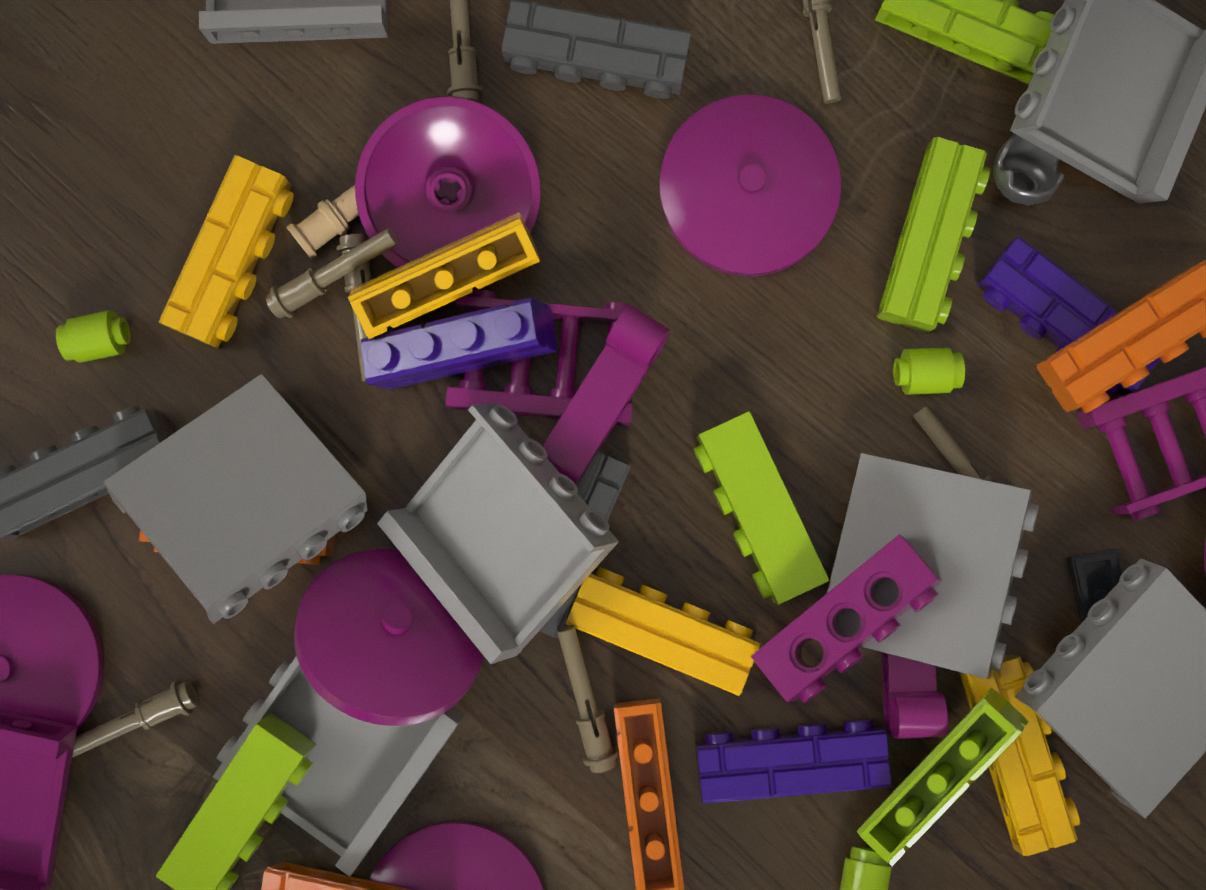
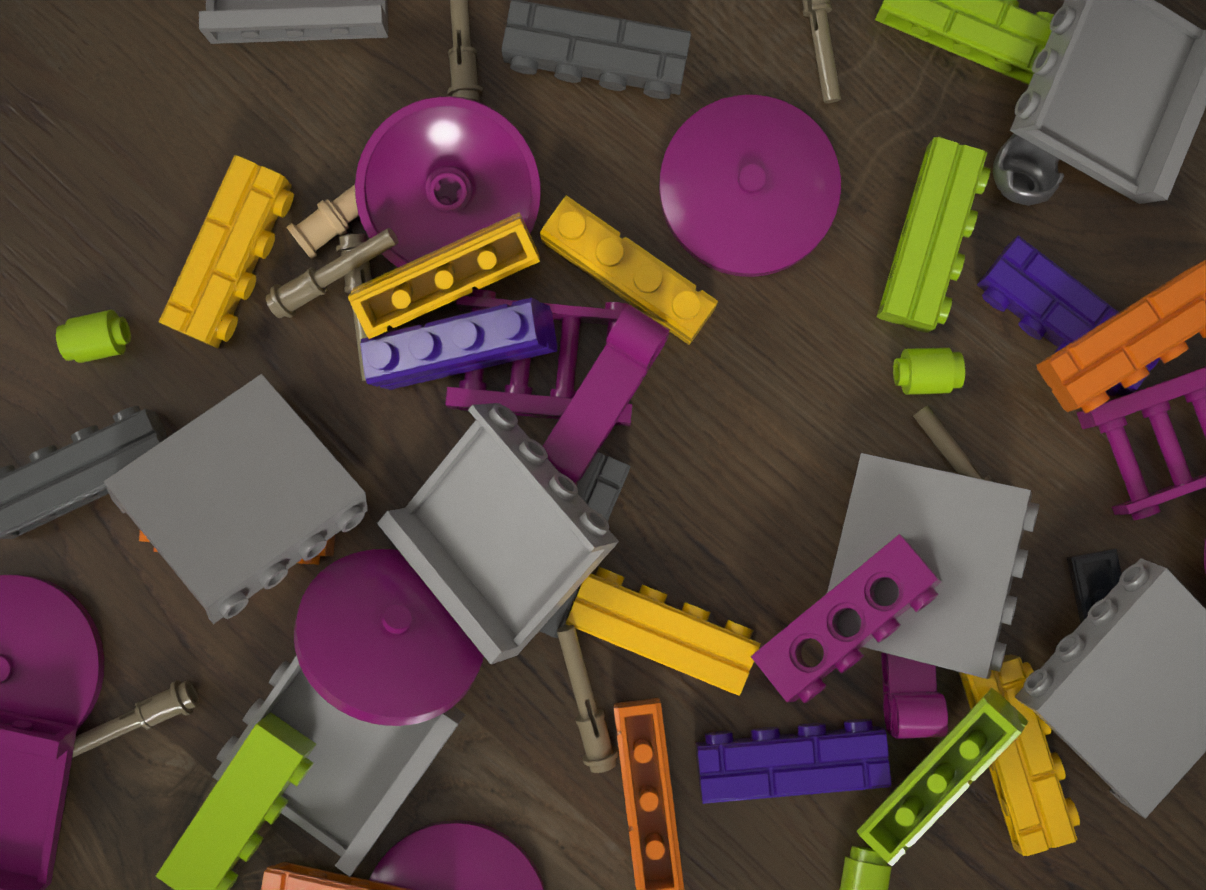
lime brick [693,411,830,605] -> none
none -> yellow brick [540,195,718,345]

